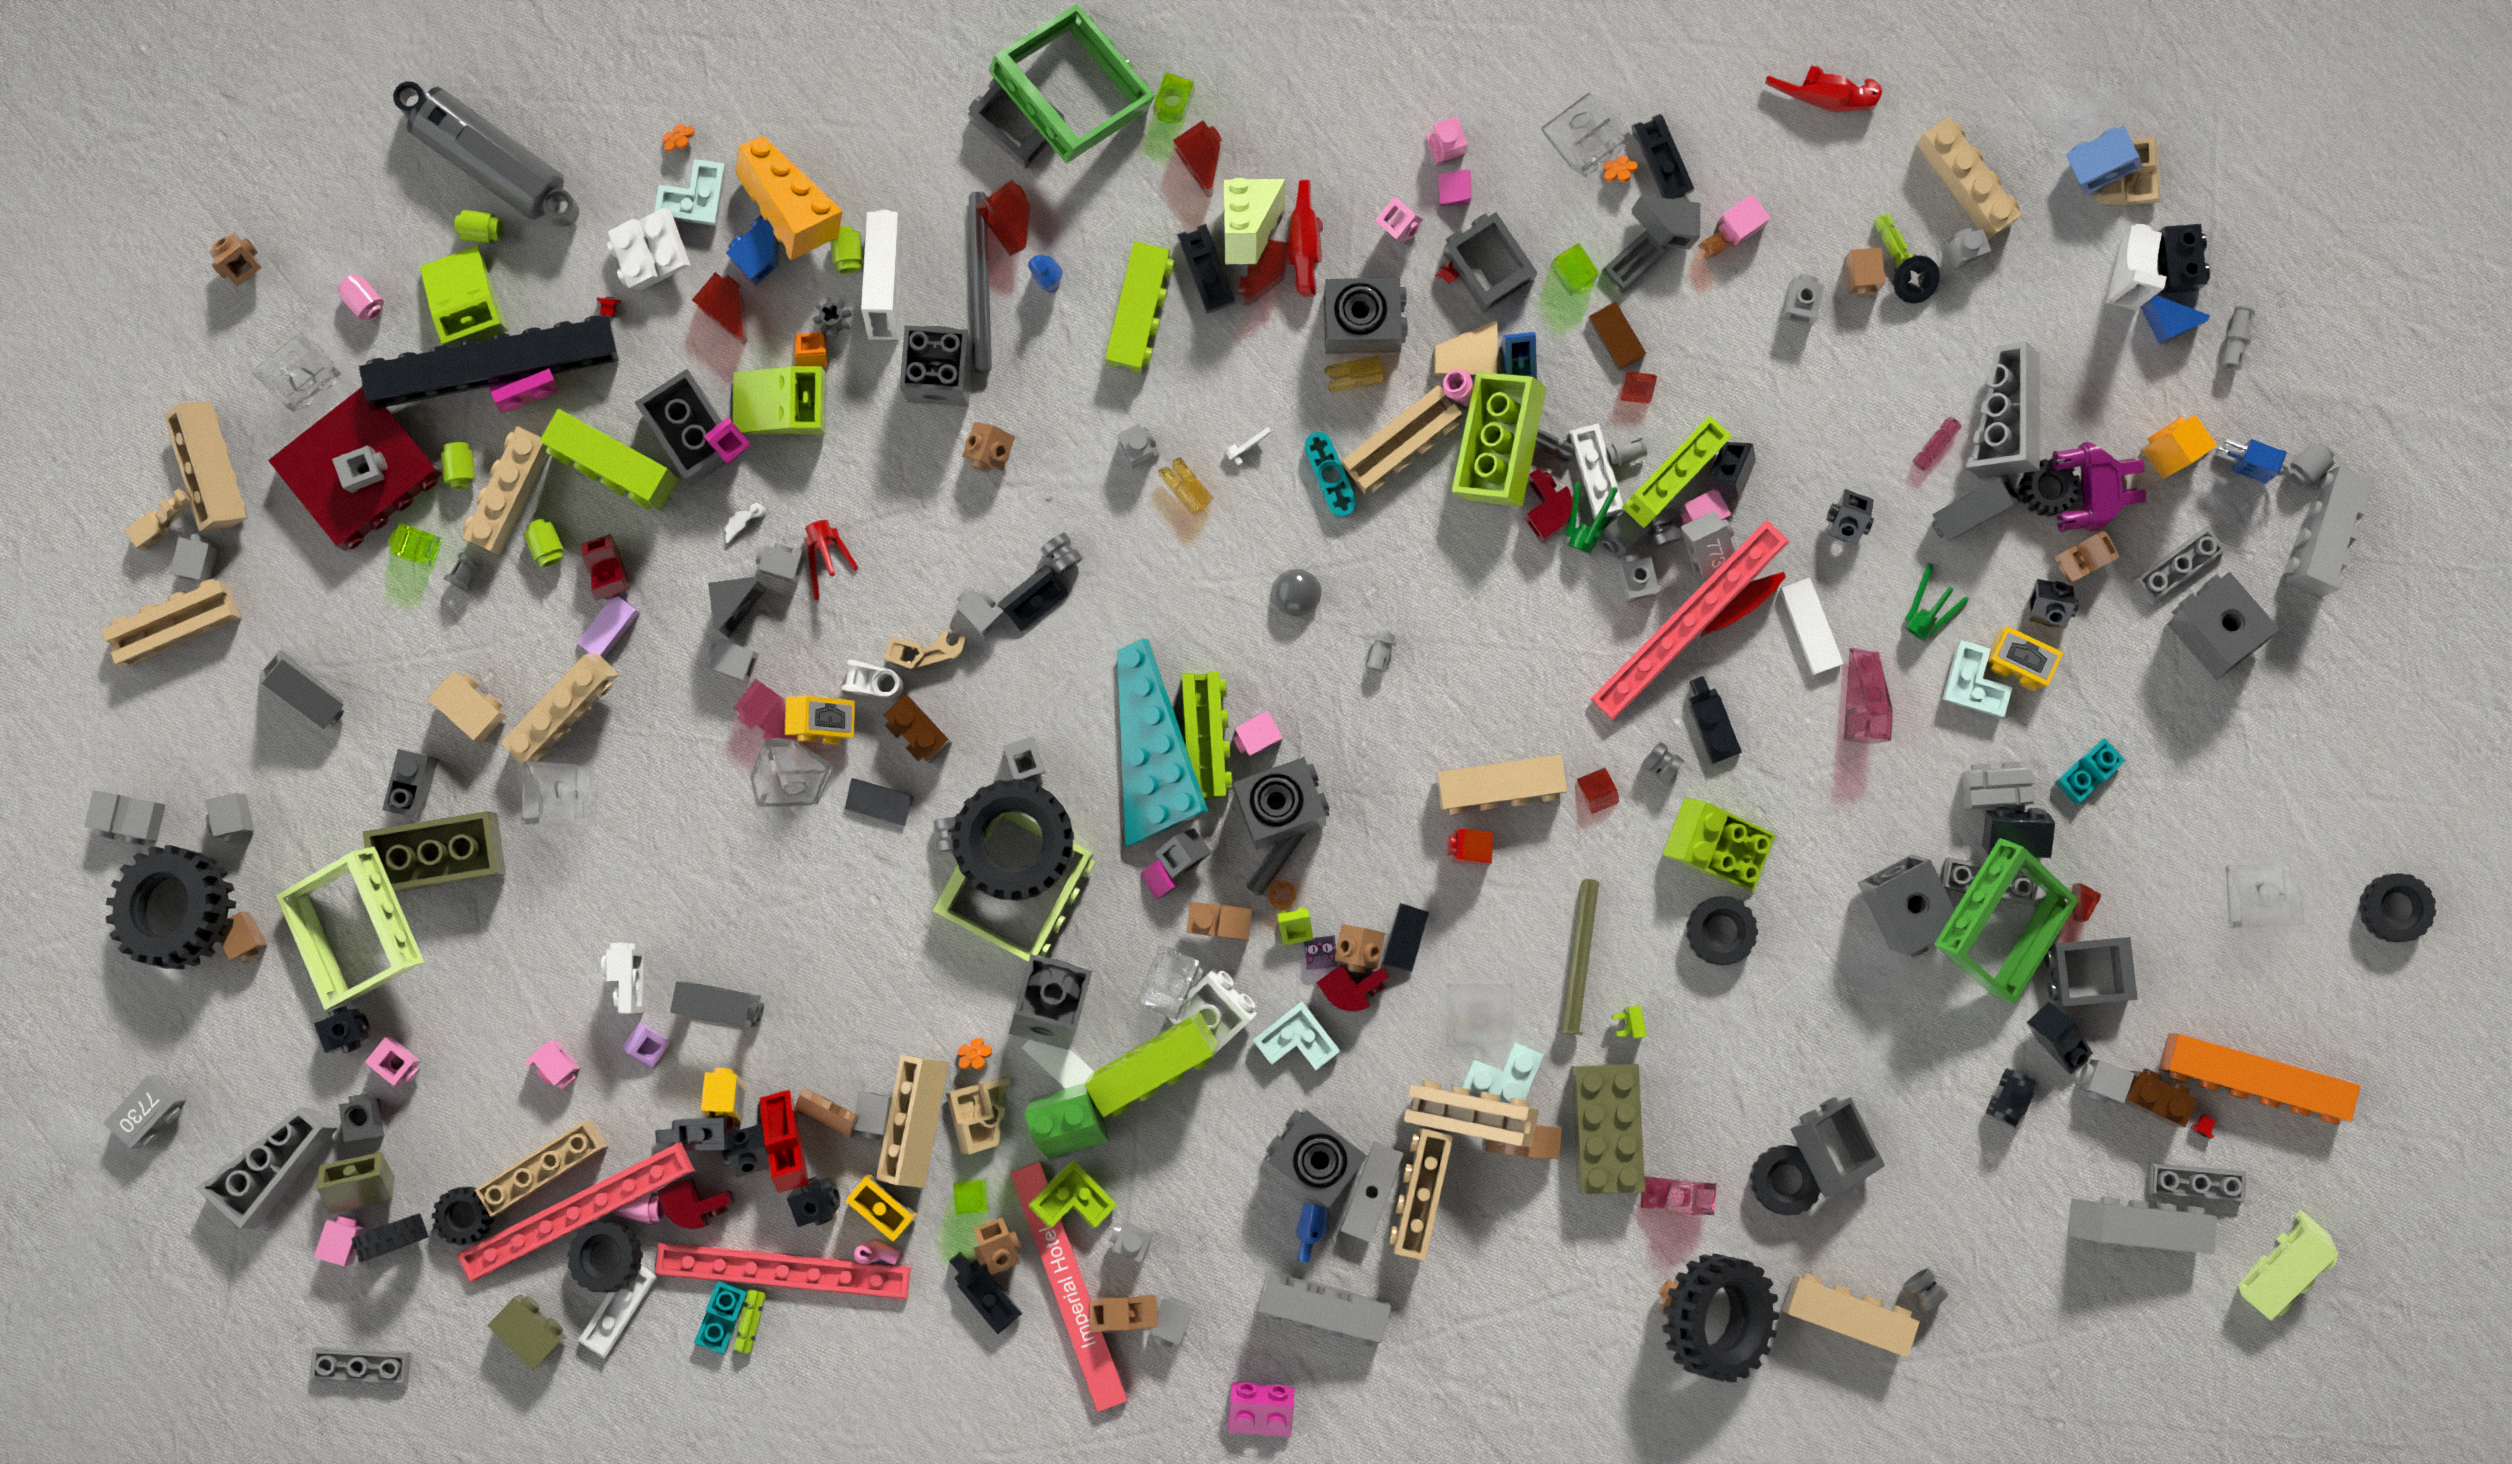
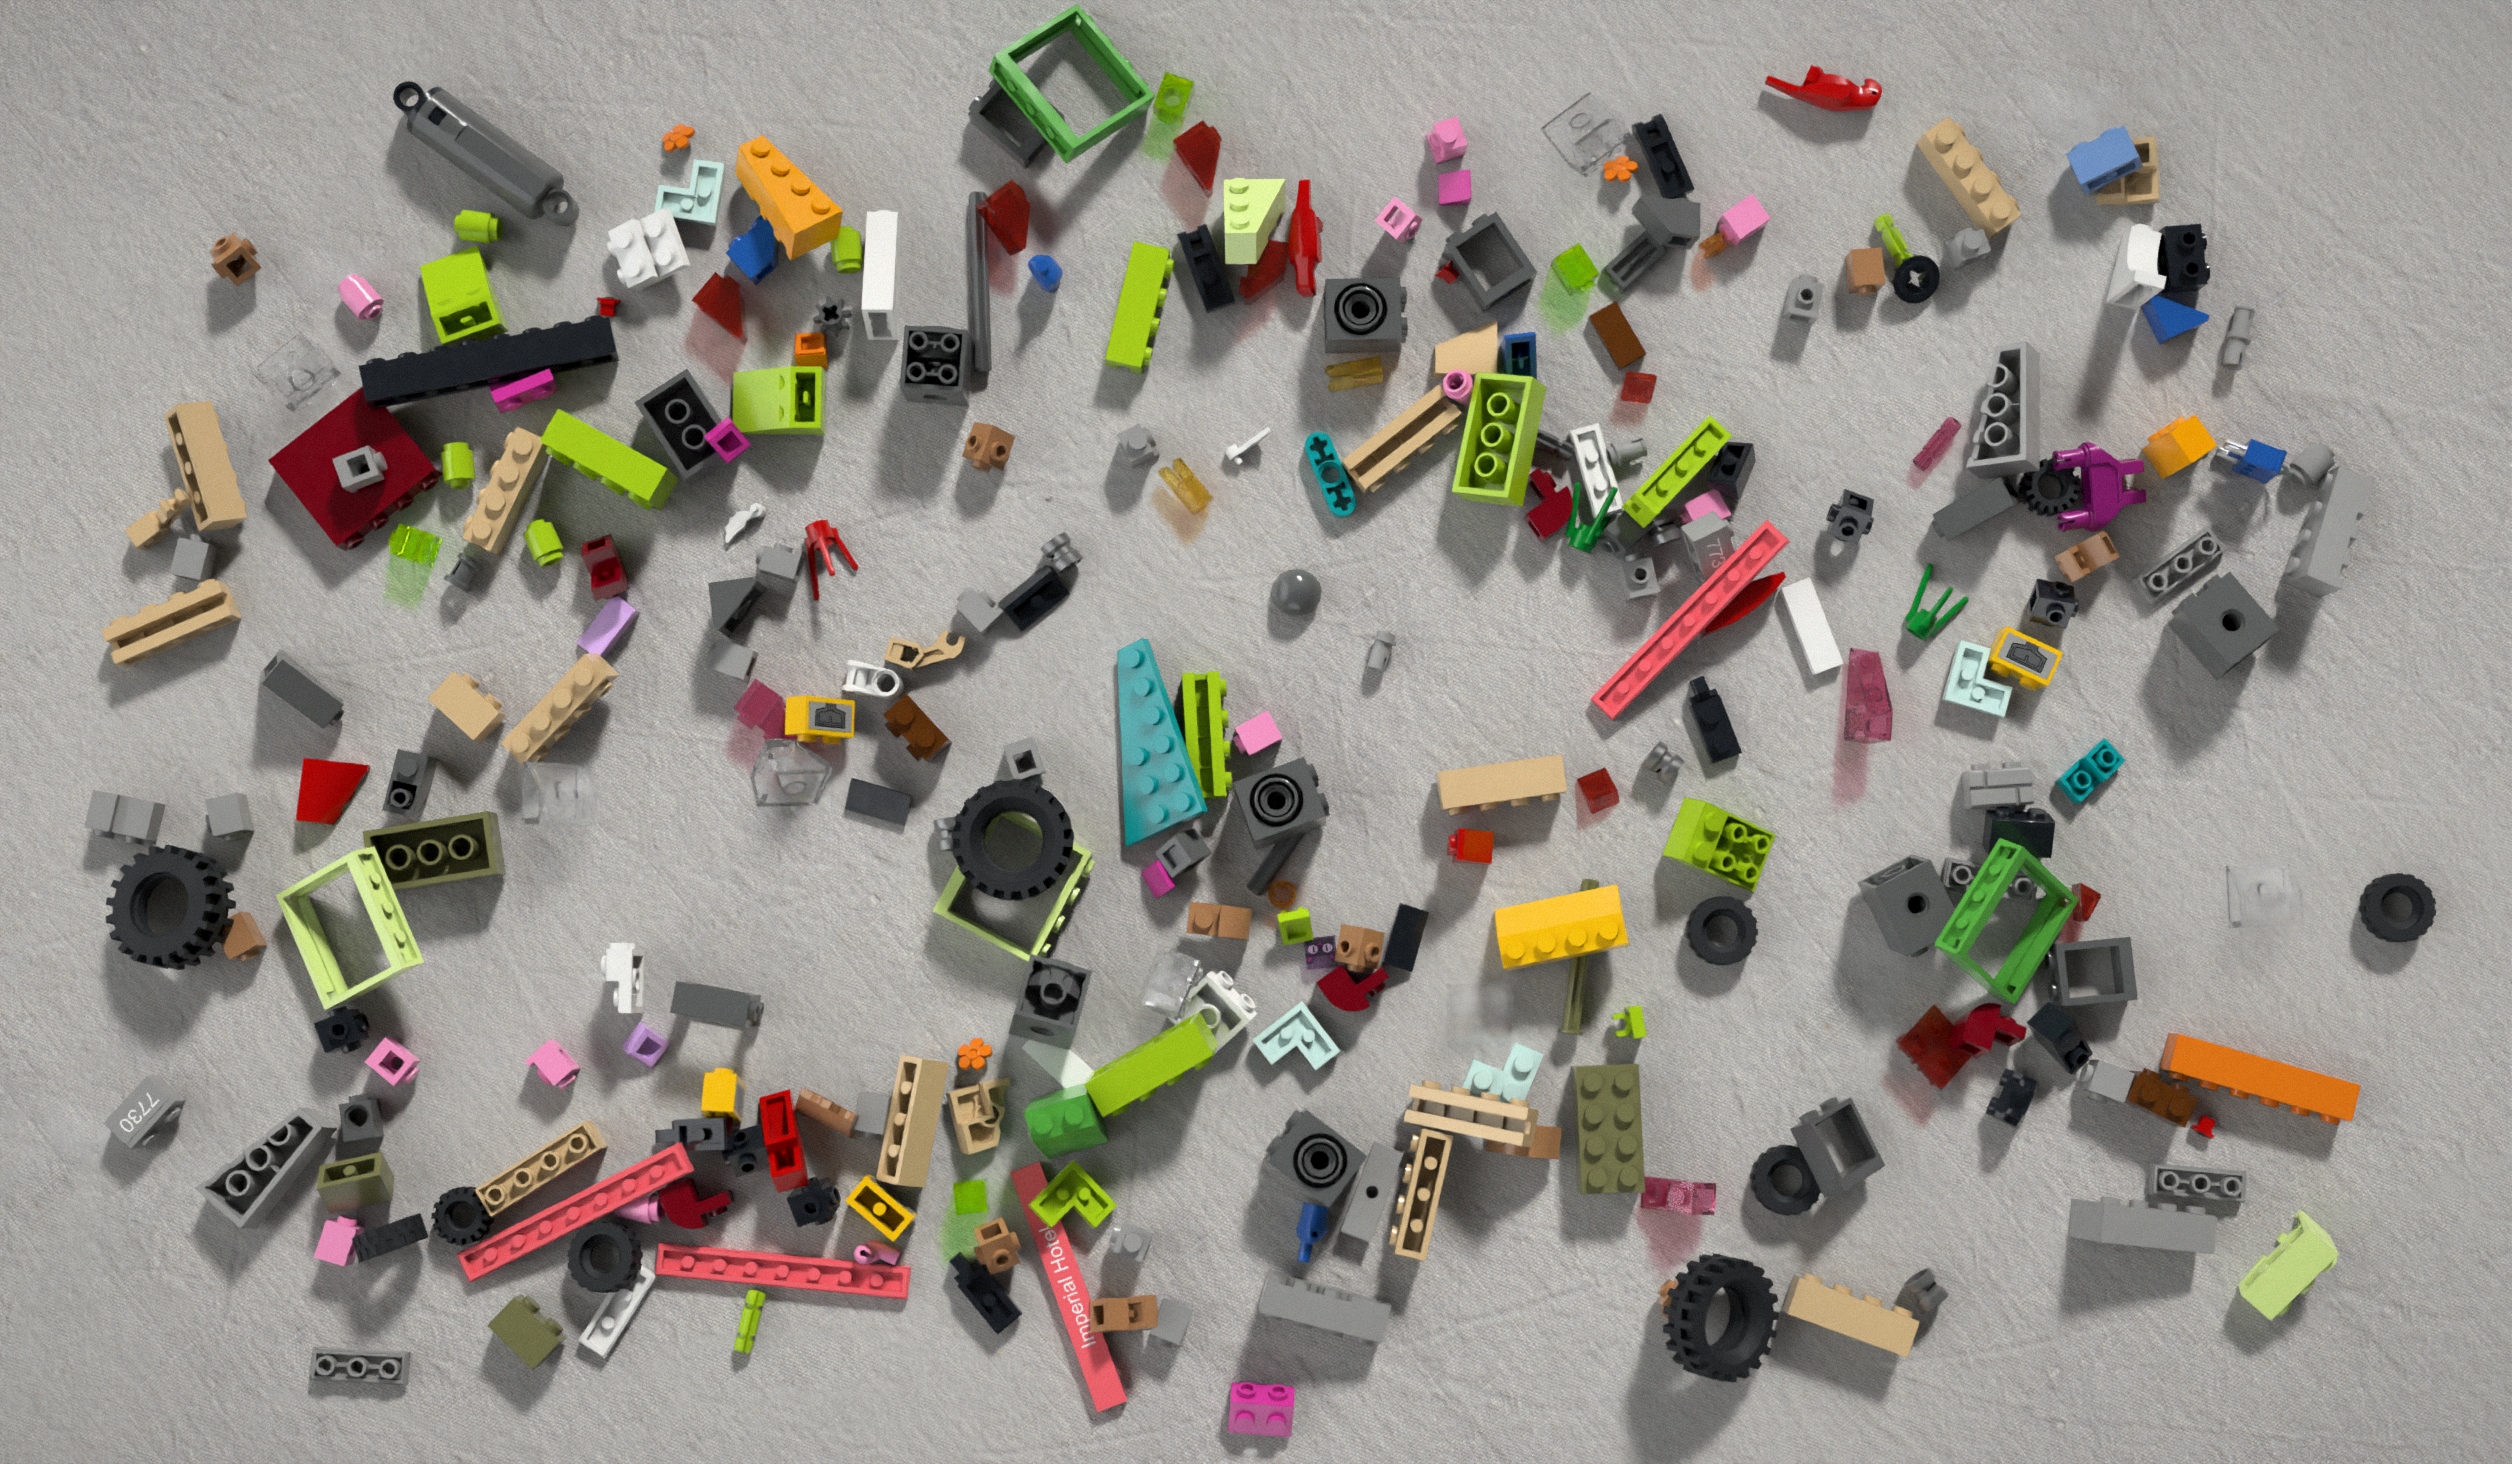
teal slope [694,1281,747,1355] -> none
none -> red slope [296,758,370,825]
none -> yellow slope [1495,884,1630,971]
none -> clear red hinge [1895,1005,1972,1090]
none -> dark red brick [1949,1003,2027,1058]

